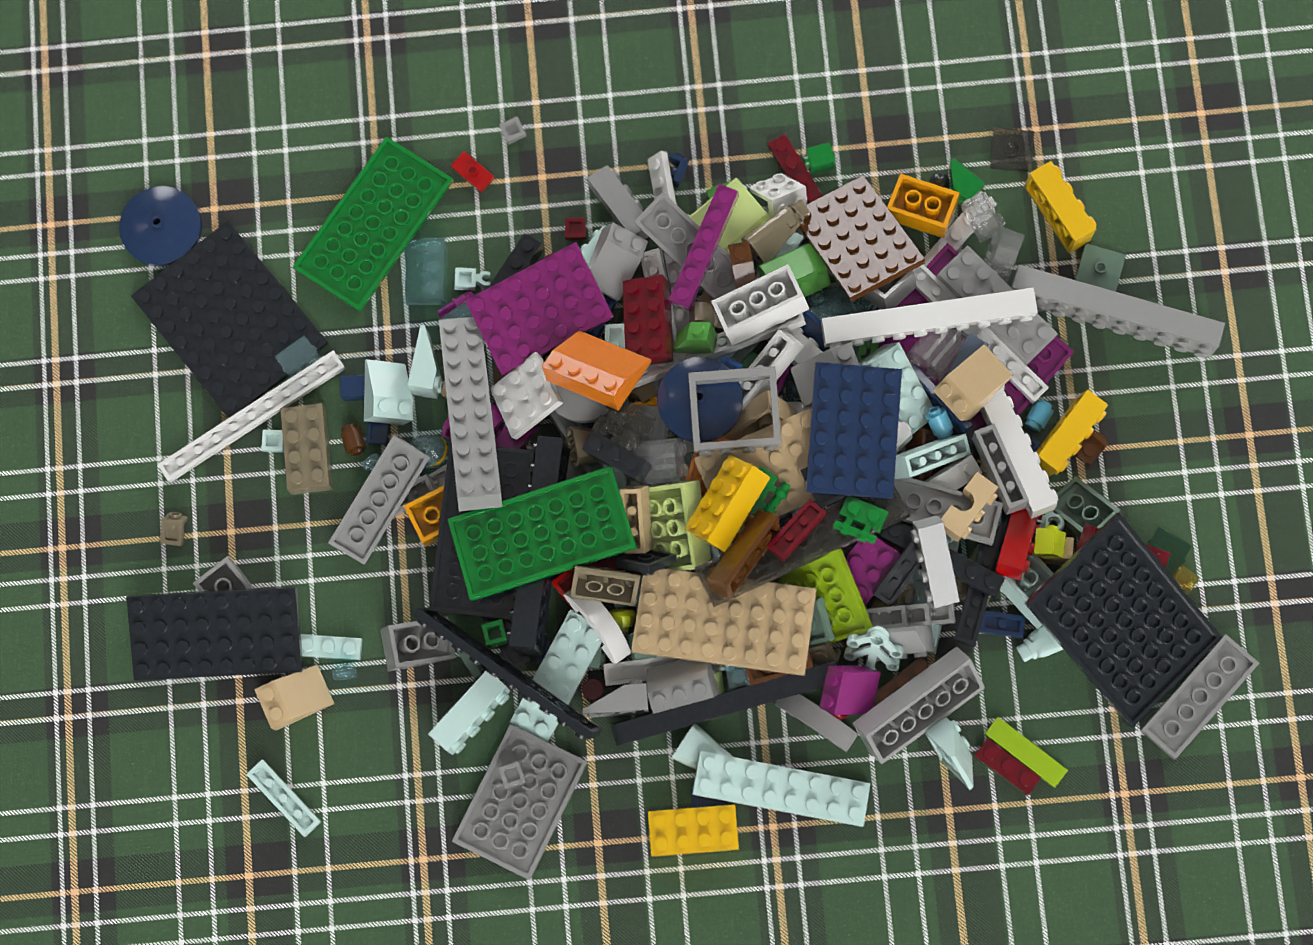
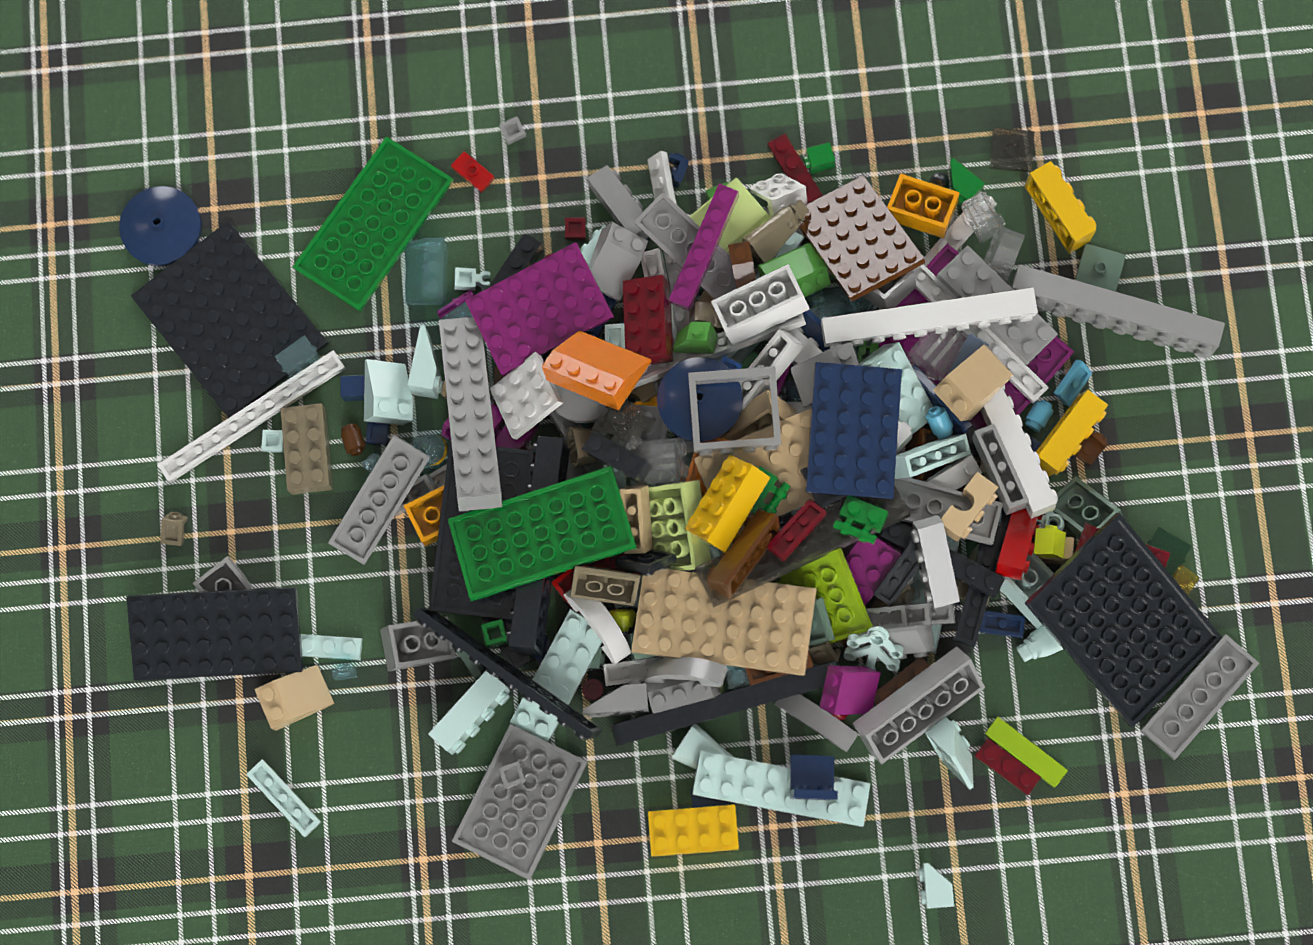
none -> light grey slope [644,657,728,687]
none -> dark blue bracket [790,755,838,800]
none -> light aqua slope [918,863,954,908]
none -> medium azure plate [1054,359,1092,406]

